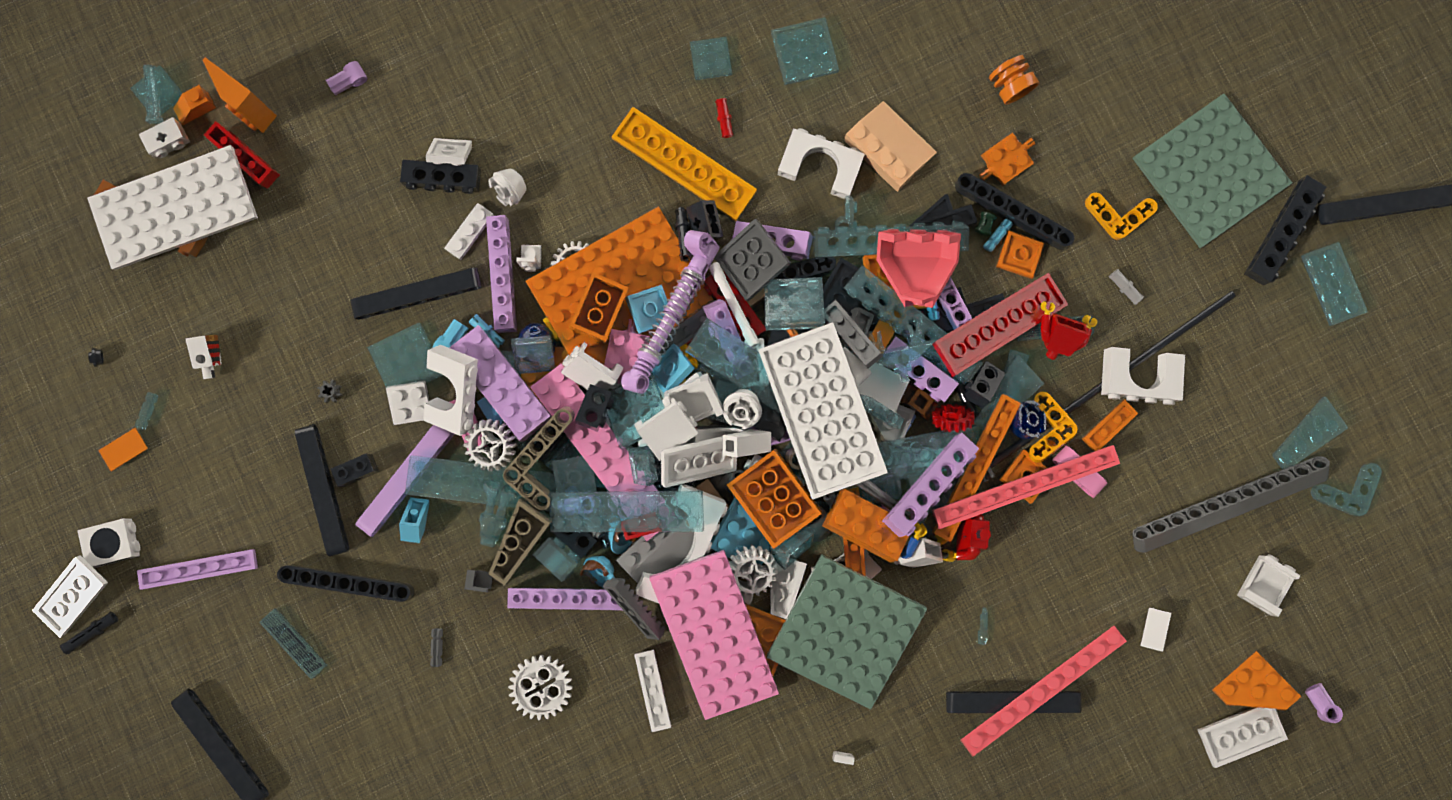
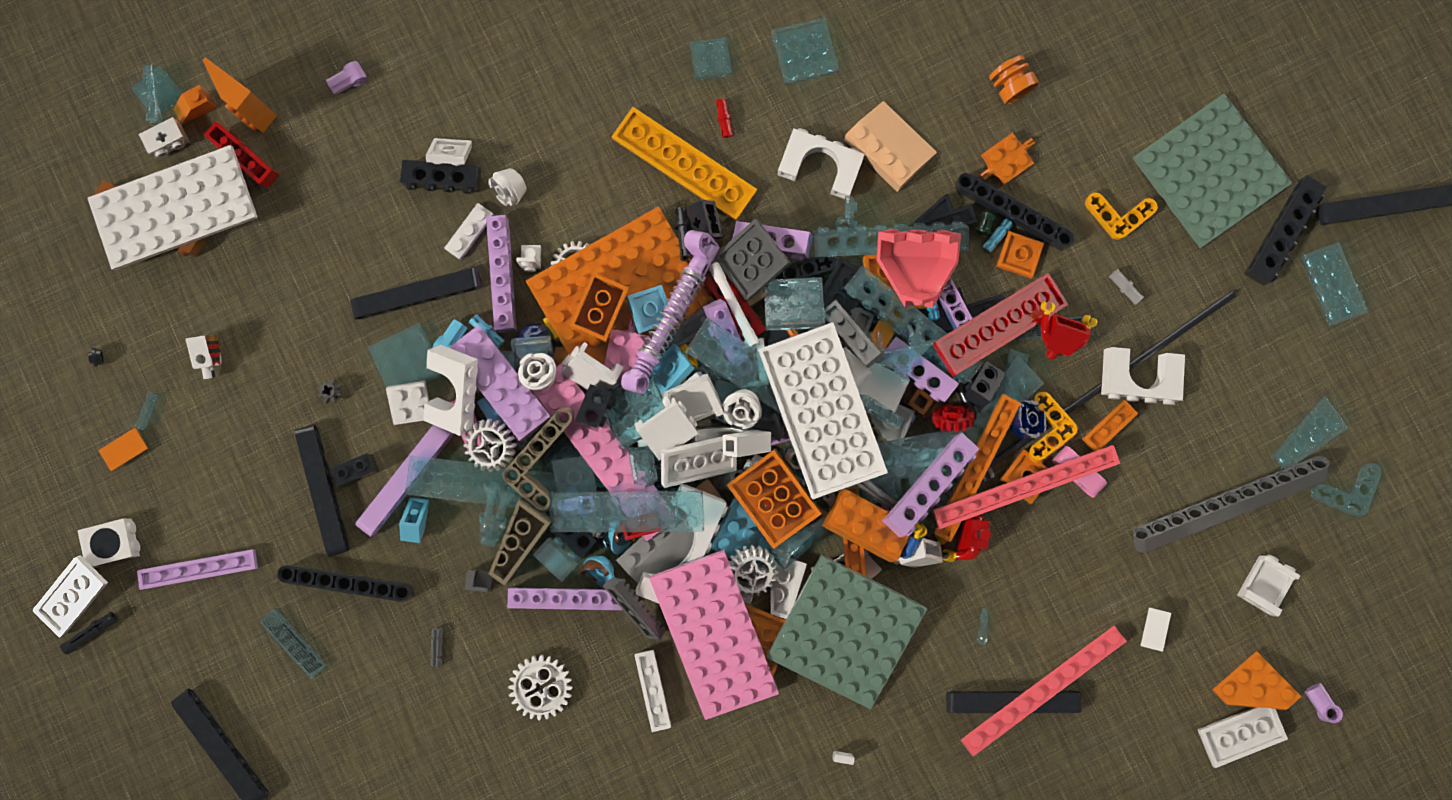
none -> white cone [518,353,556,390]

